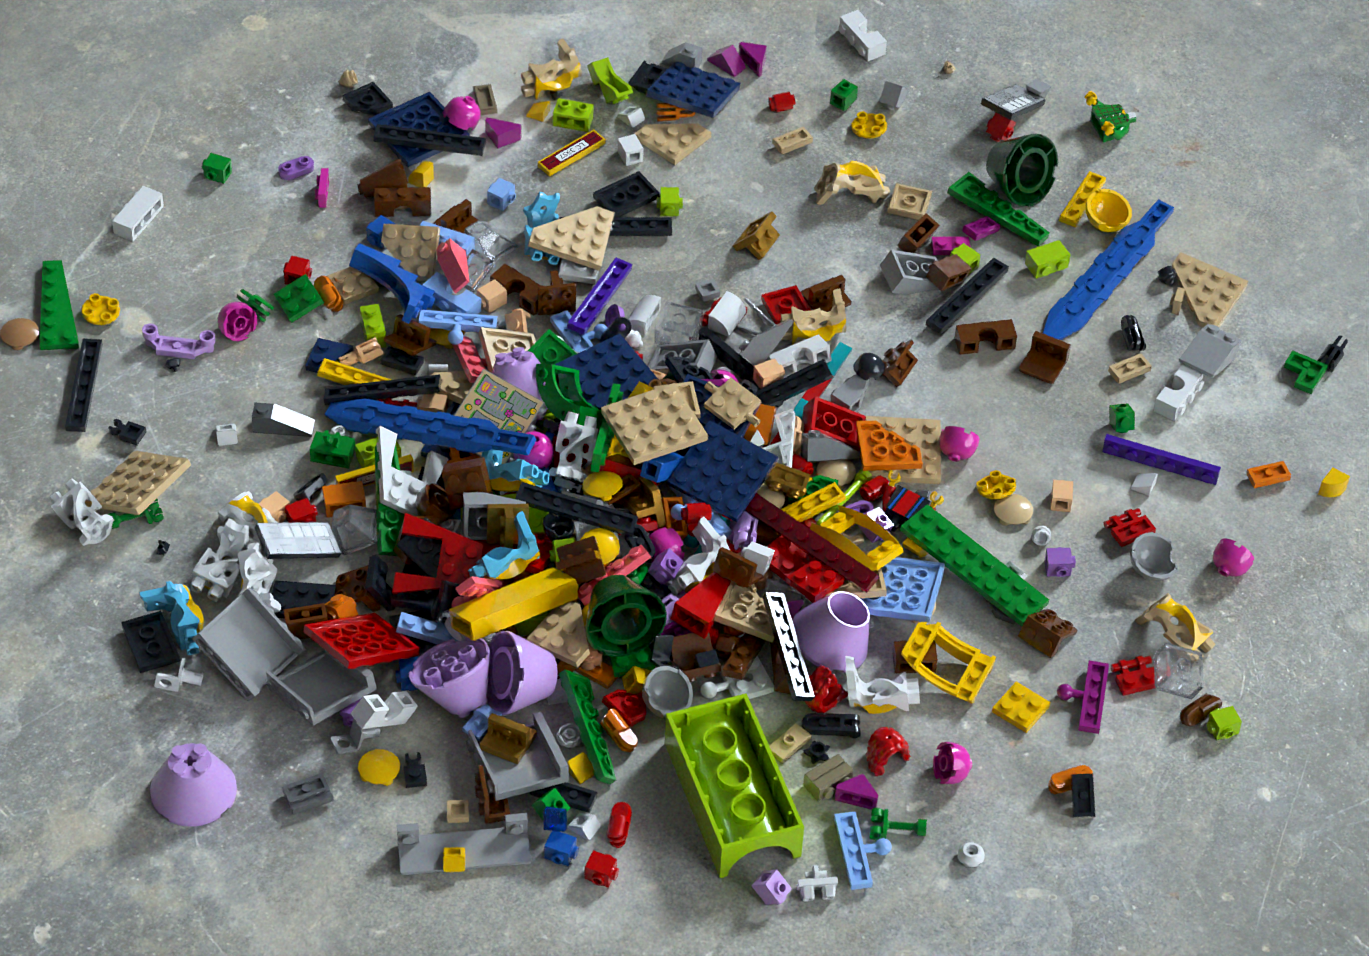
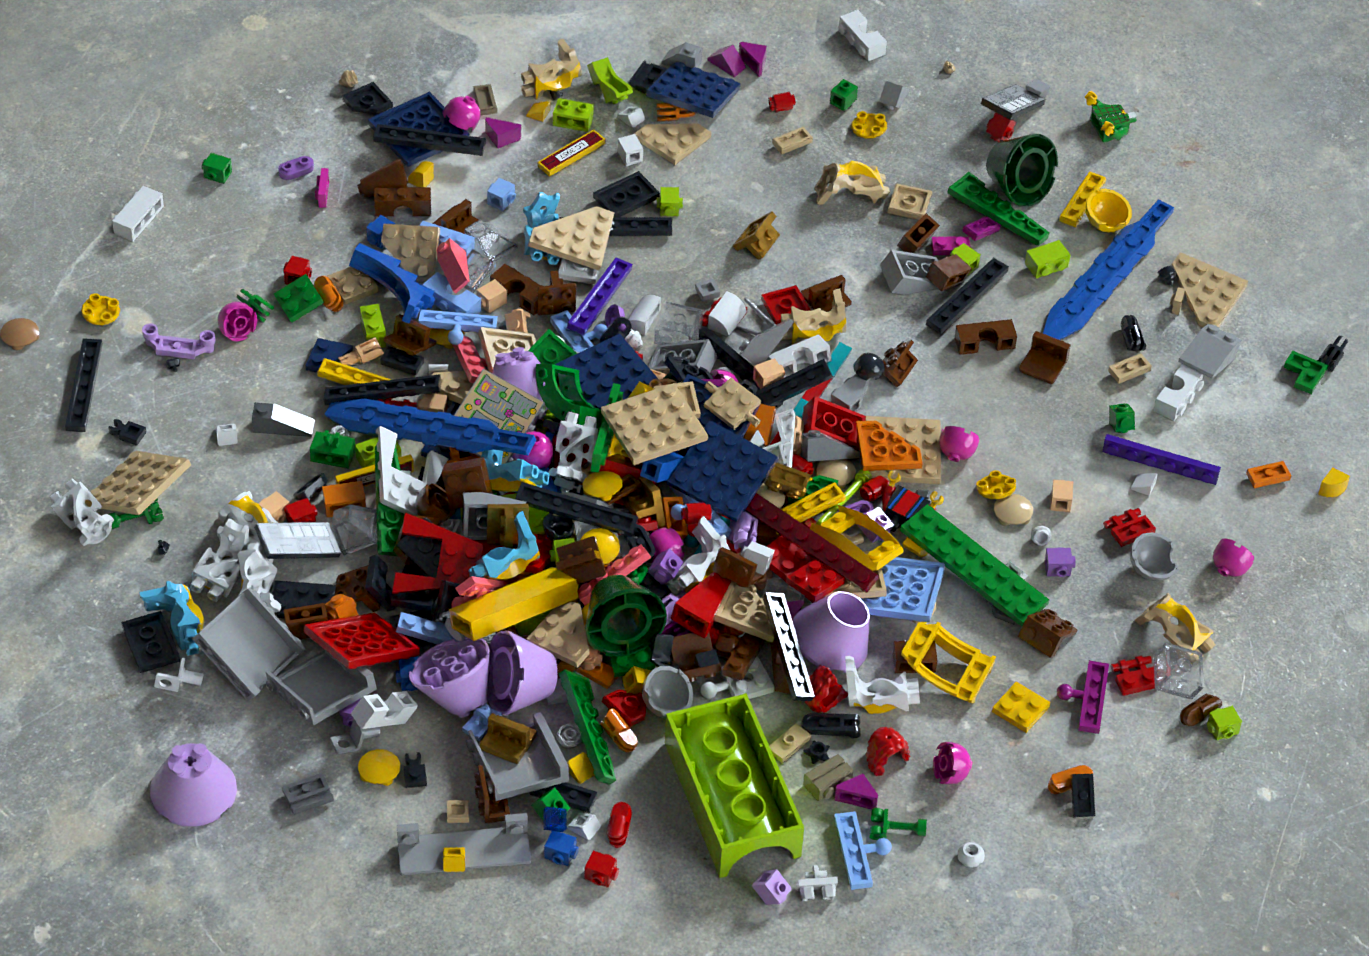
green wing [40,260,79,350] -> none

